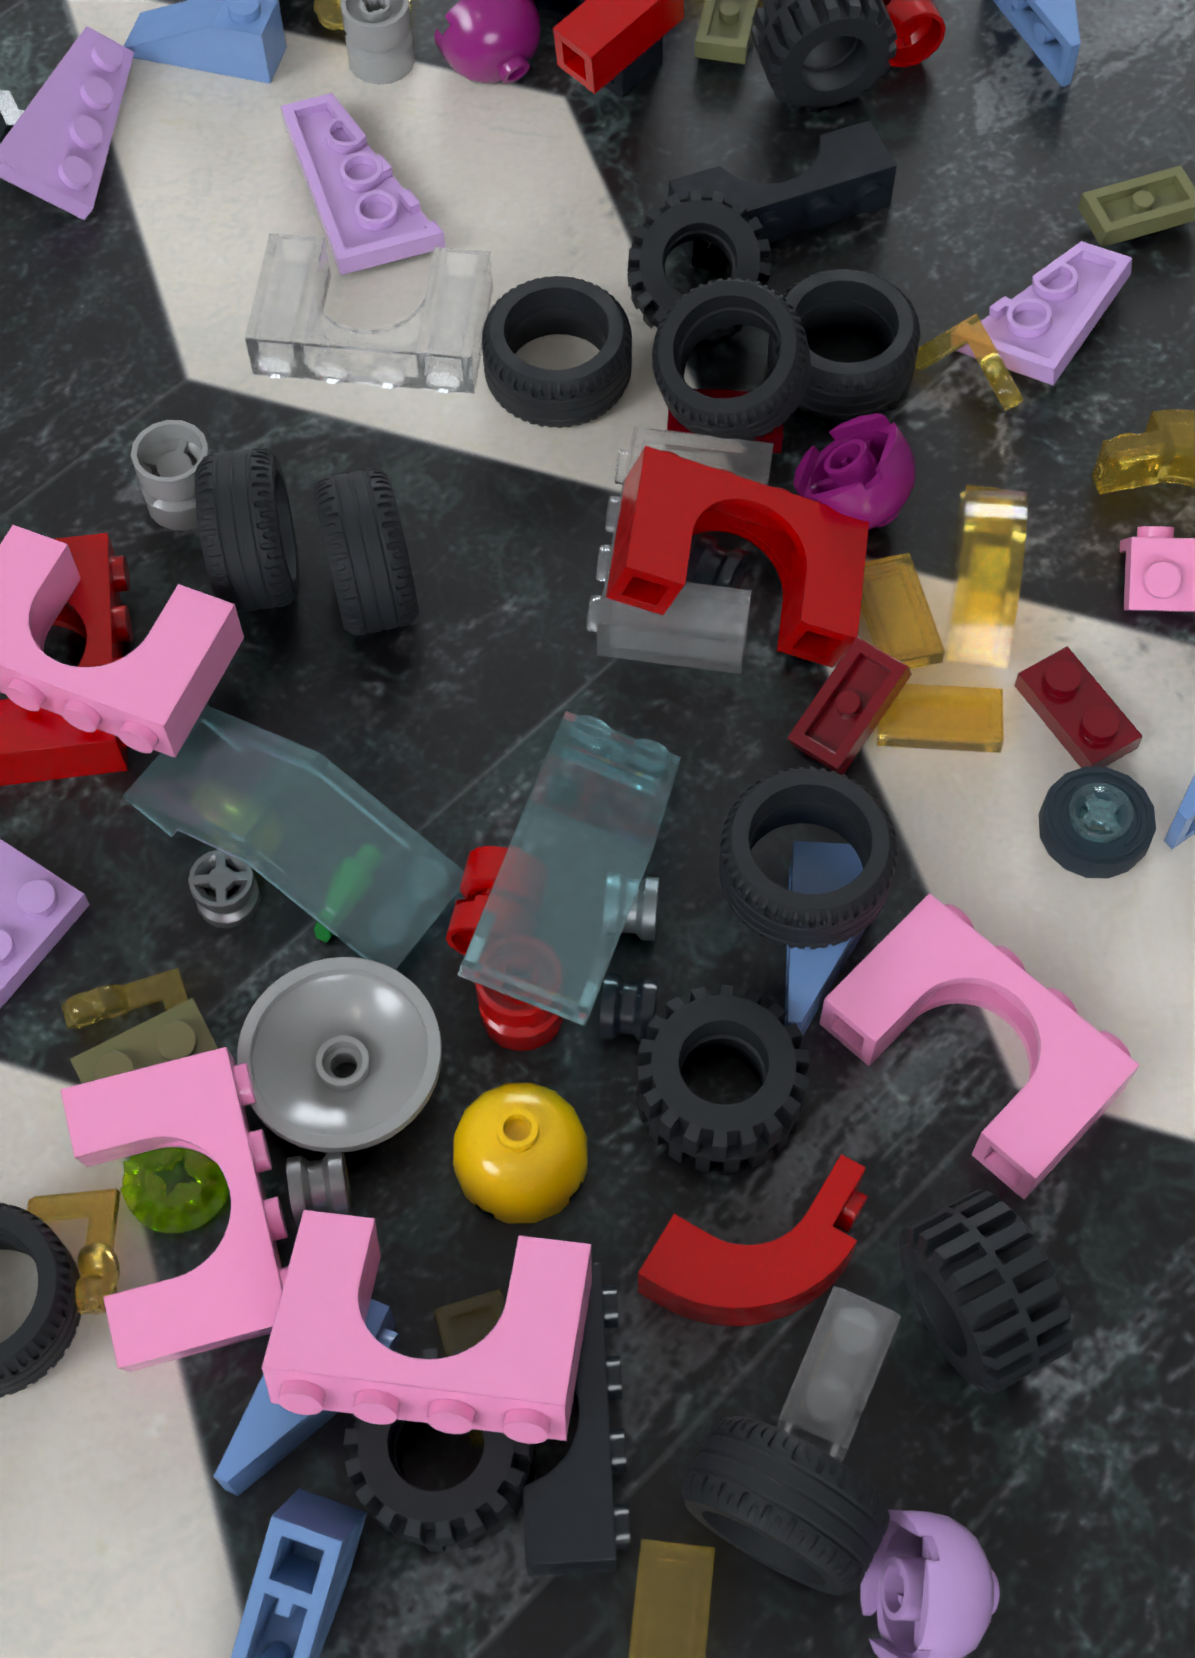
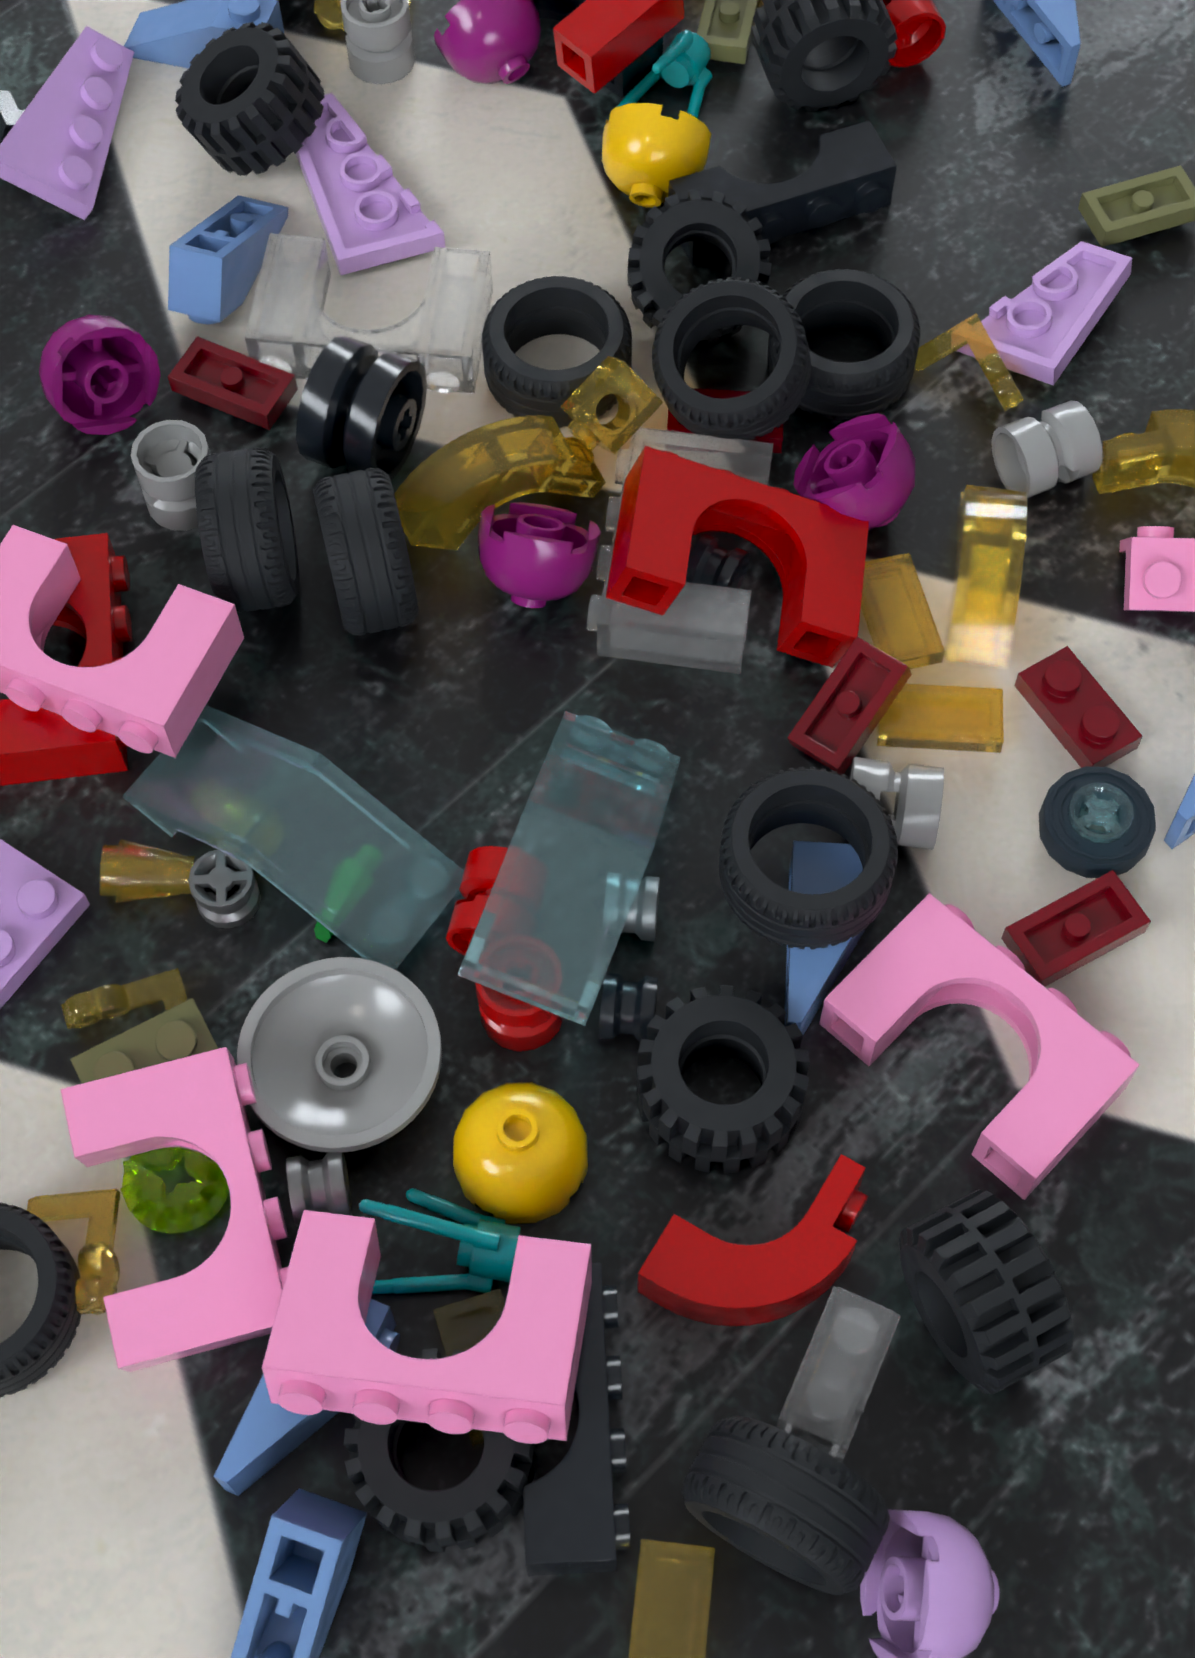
none -> magenta cylinder [39,314,161,435]
none -> clear yellow cone [100,839,195,903]
none -> medium blue slope [168,195,288,324]
none -> dark red plate [168,336,298,430]
none -> black tyre [175,22,325,176]
none -> black wheel [296,336,427,481]
none -> teal plant [359,1188,521,1294]
none -> clear yellow arch [394,415,606,550]
none -> magenta cylinder [478,502,601,608]
none -> clear yellow brick [561,356,664,455]
none -> yellow cylinder [602,103,711,208]
none -> teal plant [609,30,712,119]
none -> light grey wheel [843,757,944,850]
none -> light grey wheel [992,400,1103,500]
none -> dark red plate [1001,870,1151,987]

